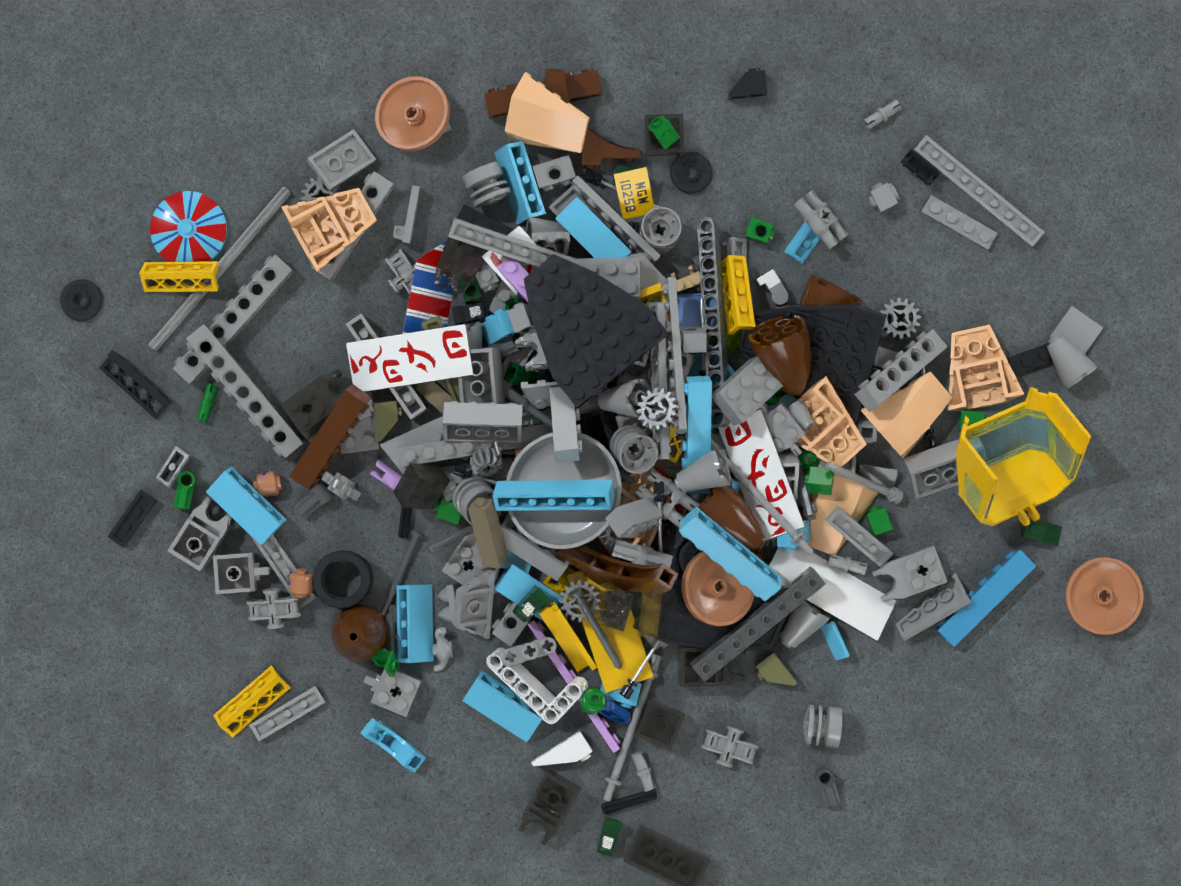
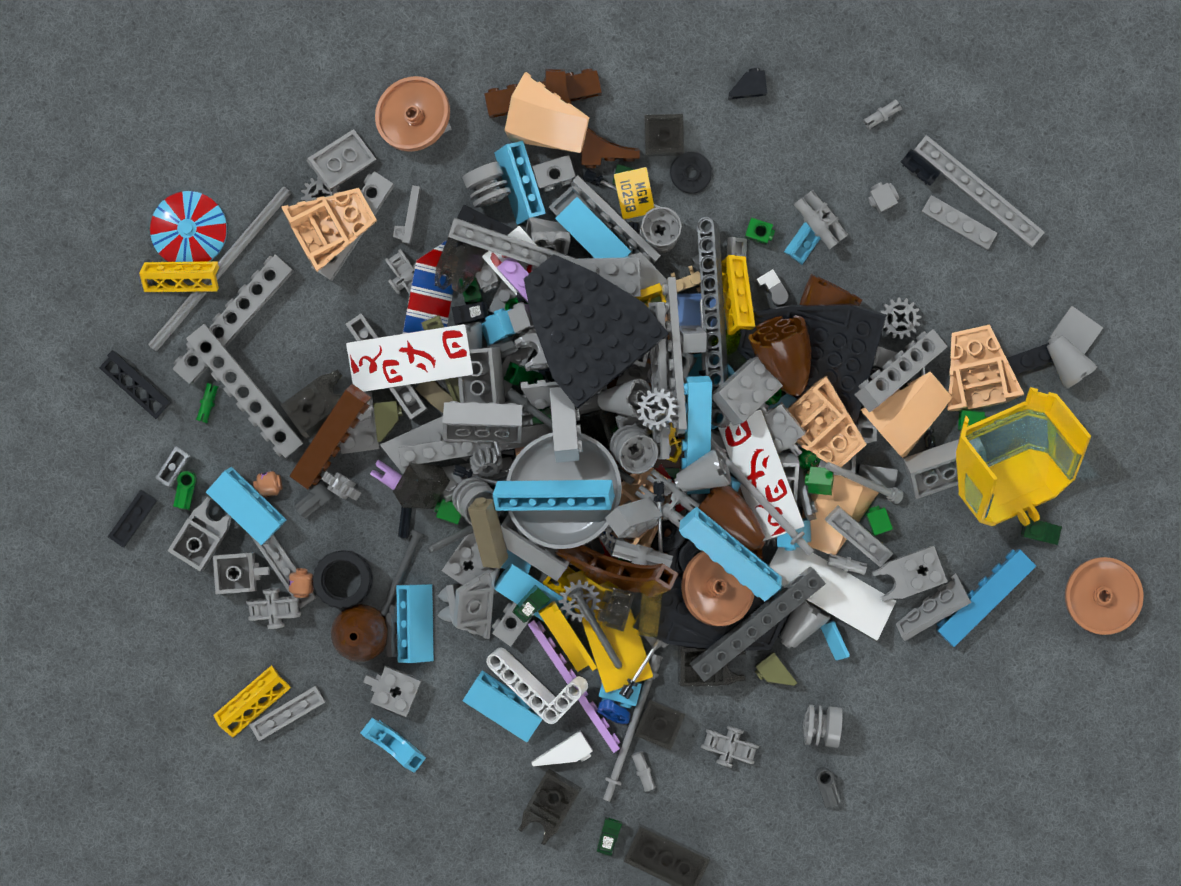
black wheel [60,279,102,321] -> none
green bracket [371,649,399,677] -> none
light grey piece [433,627,454,672] -> none
light grey axle [500,637,556,666] -> none
green head [579,688,606,715] -> none
black axle [601,789,657,814] -> none
green bracket [647,116,680,150] -> none
light grey cone [788,400,815,430] -> none

